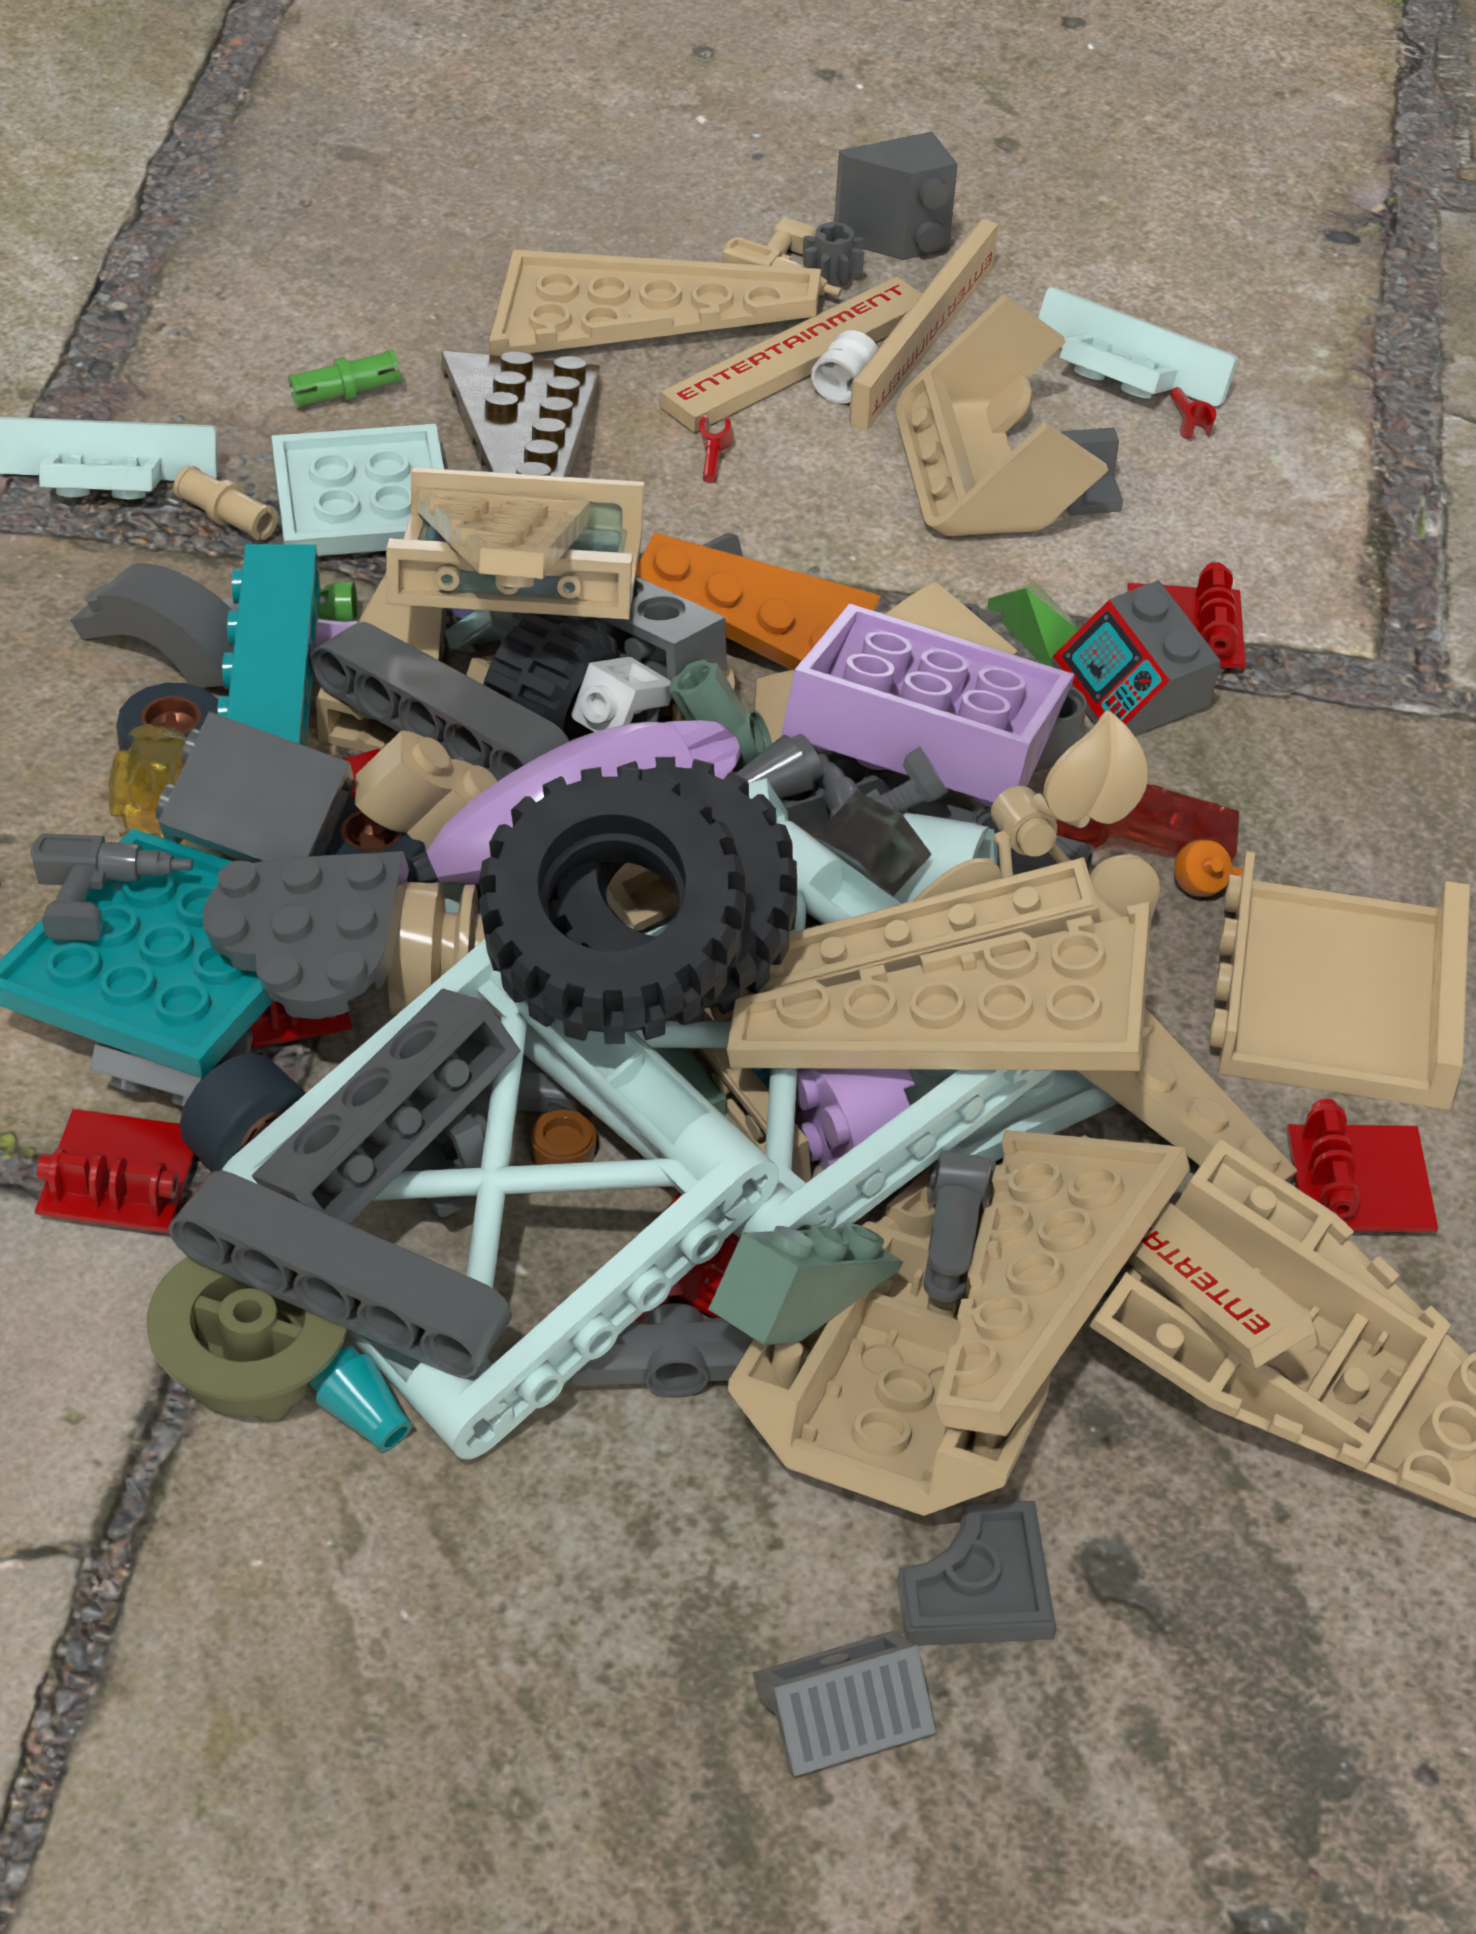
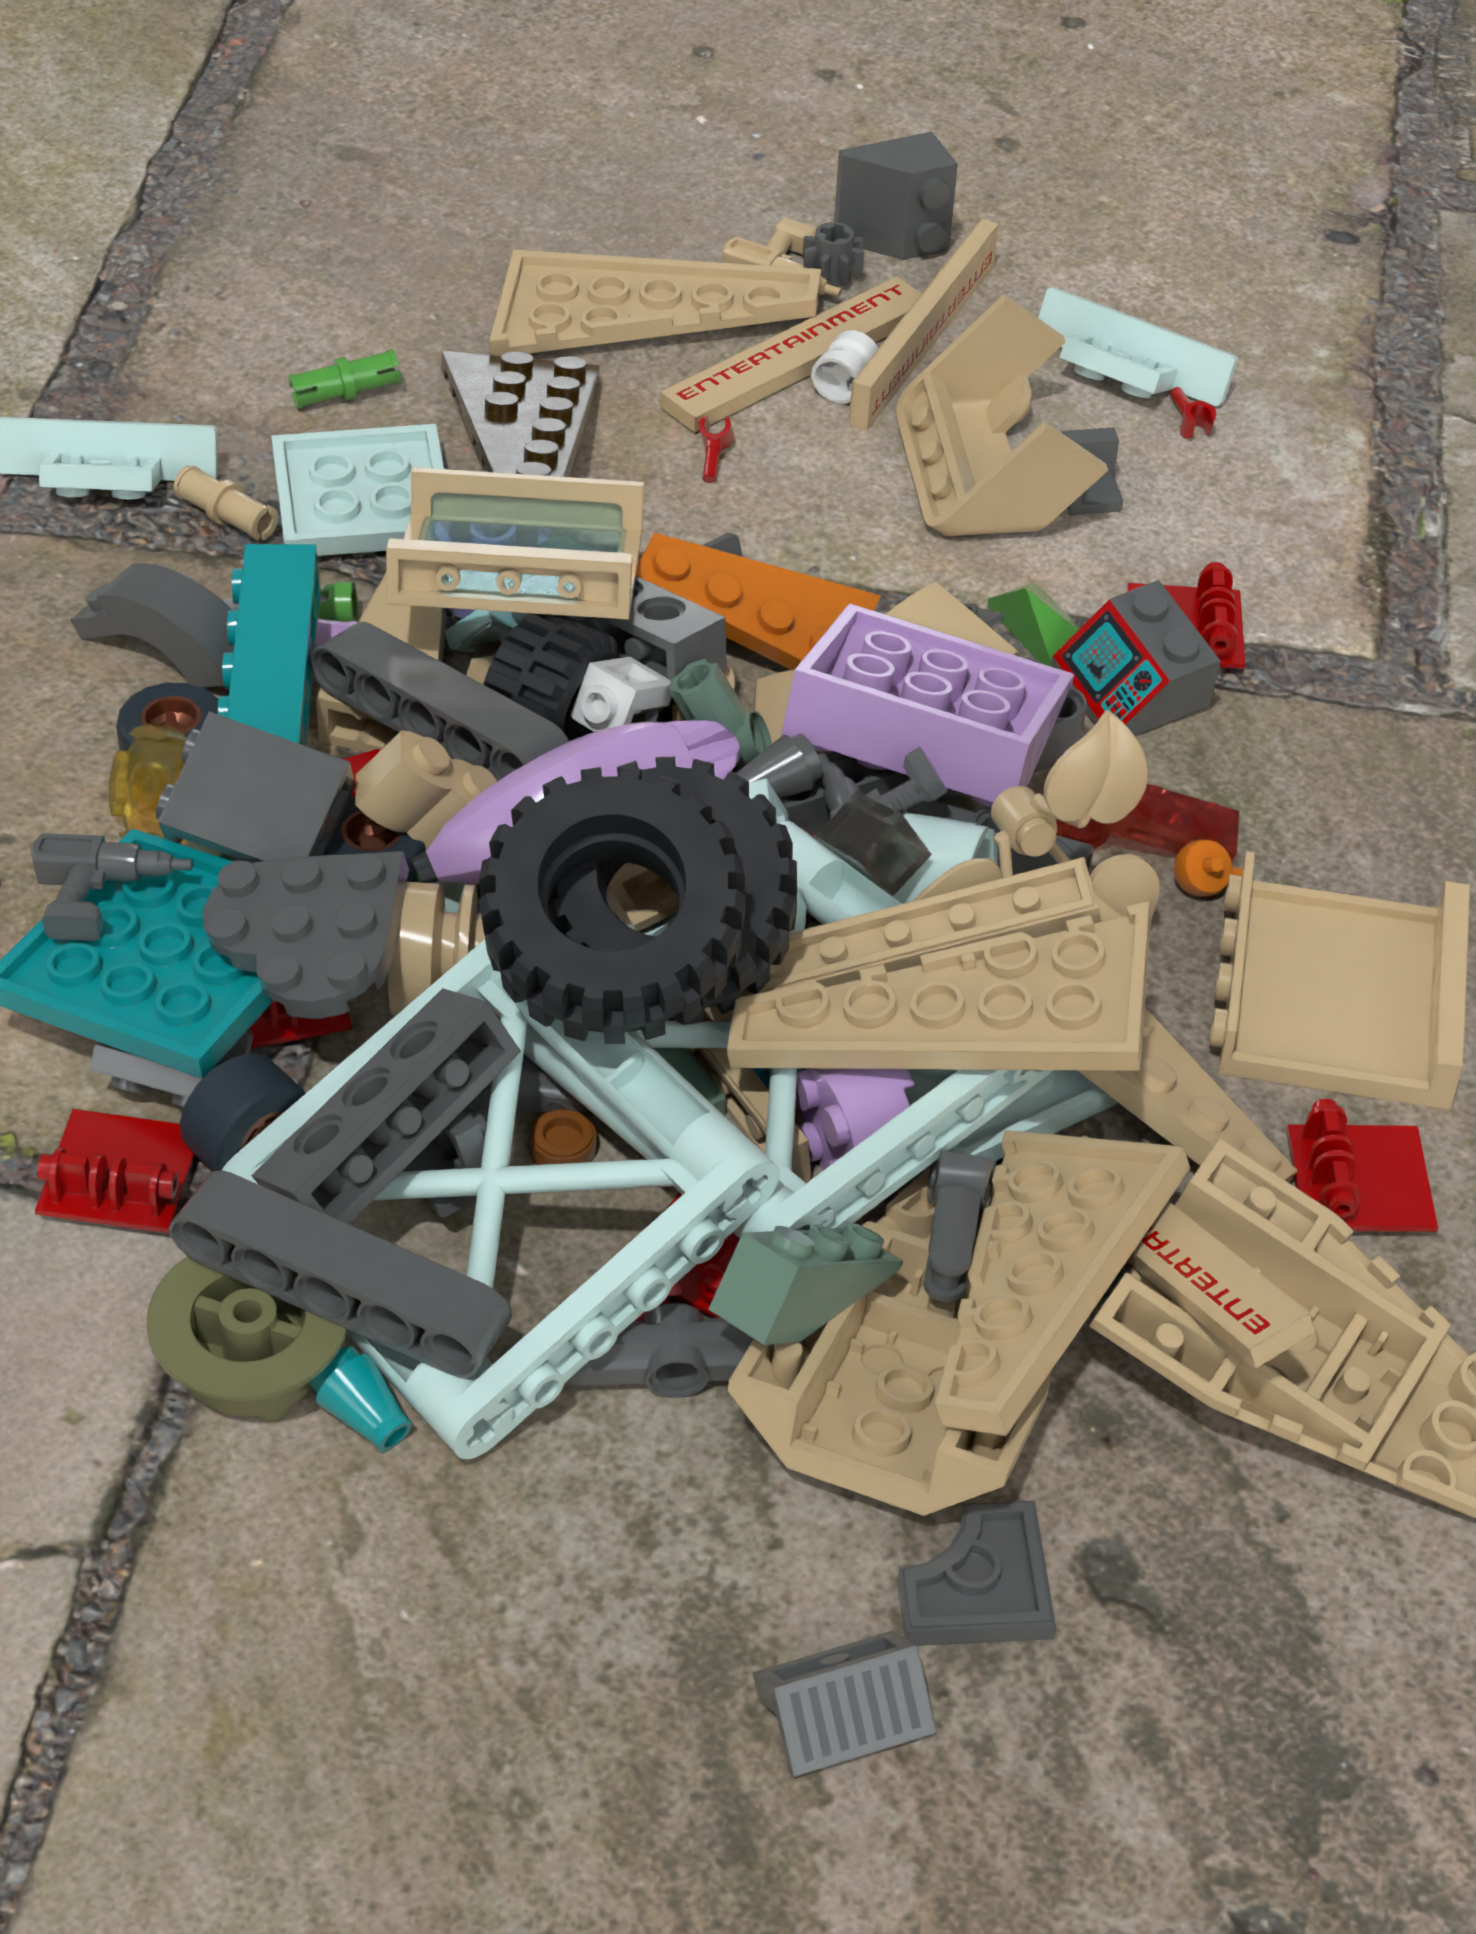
tan wing [416,487,590,587] -> none

